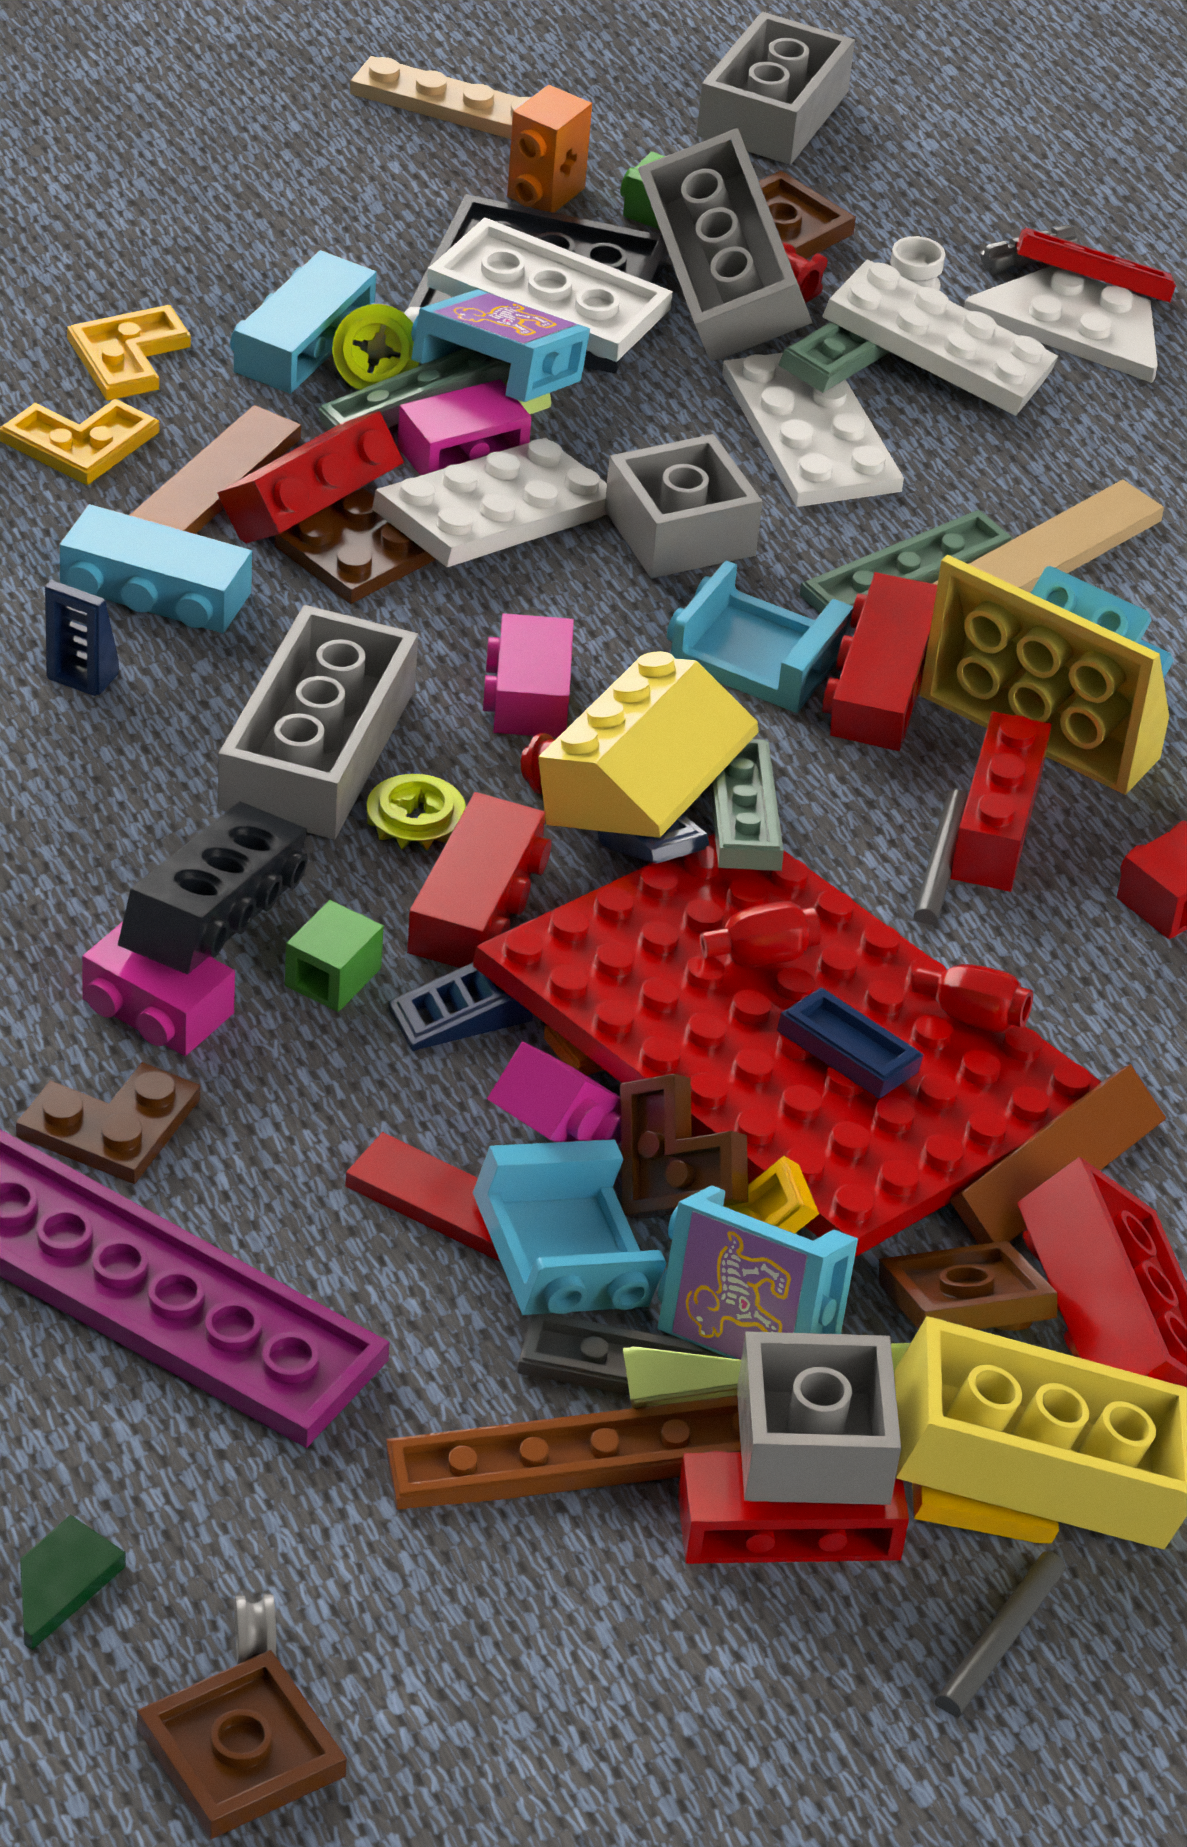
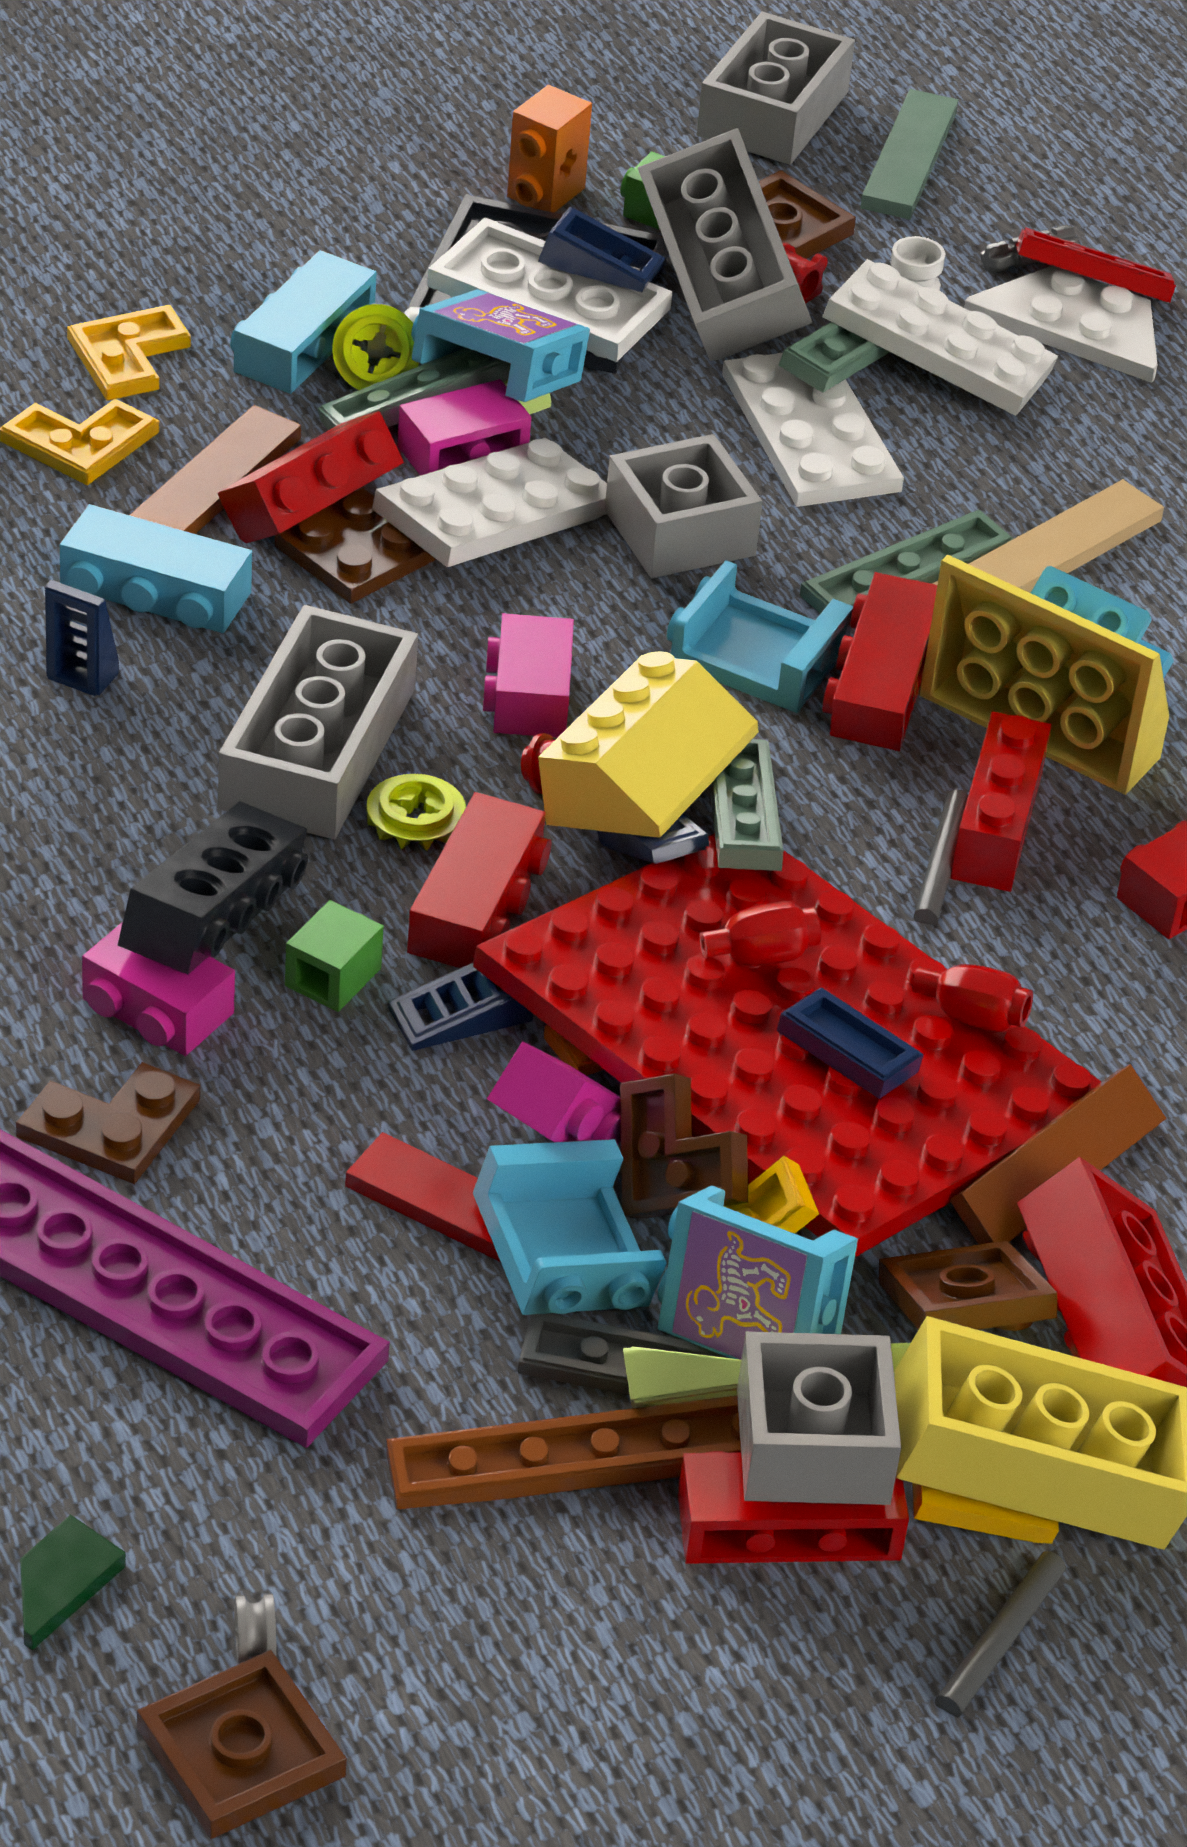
tan plate [350,56,531,139] -> none
none -> dark blue slope [538,207,665,293]
none -> sand green tile [860,89,959,220]

